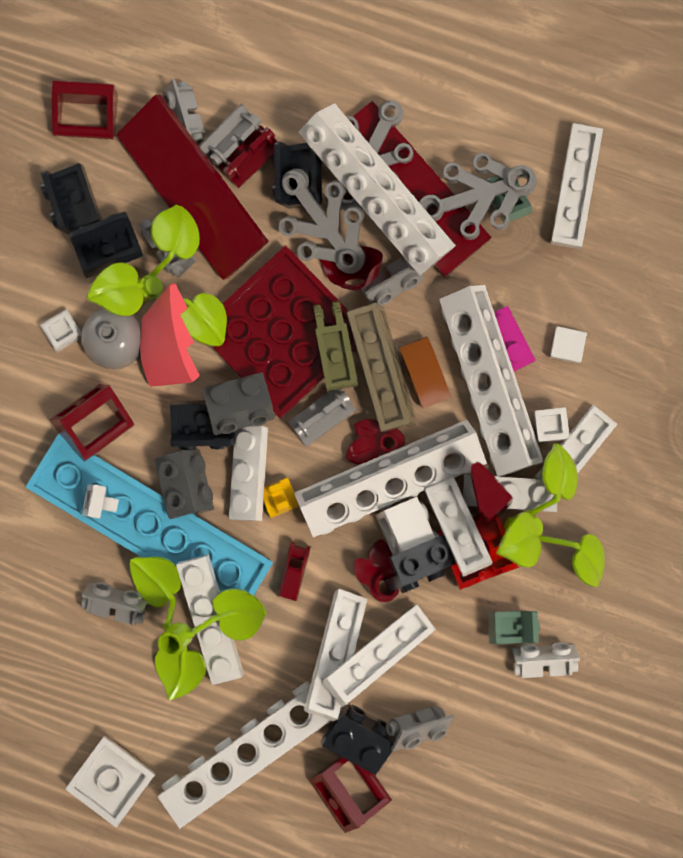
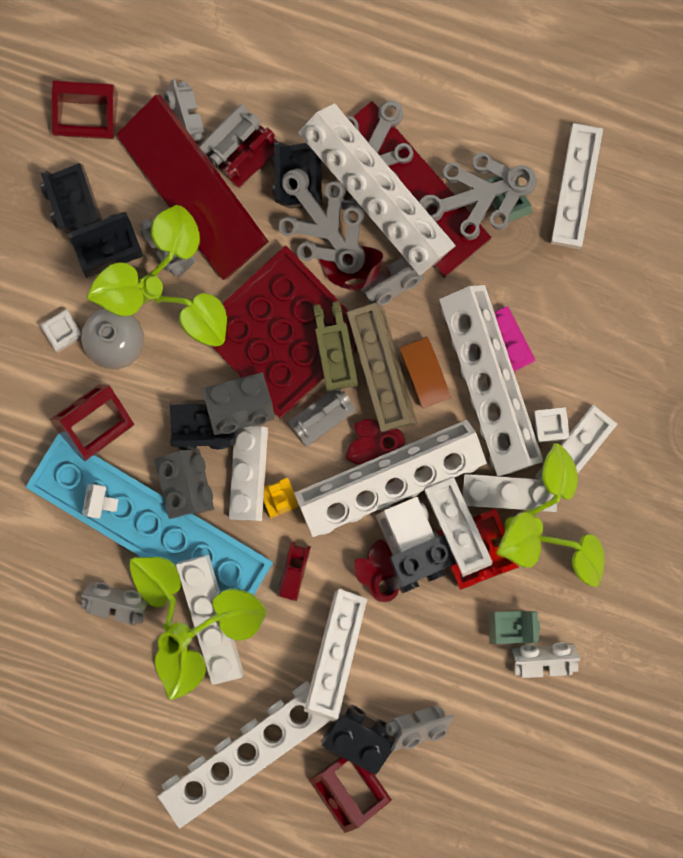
white plate [65,736,156,828] -> none
coral slope [140,283,200,387] -> none
white plate [322,604,436,707] -> none
dark red tile [471,462,513,525] -> none
white tile [549,326,587,364] -> none

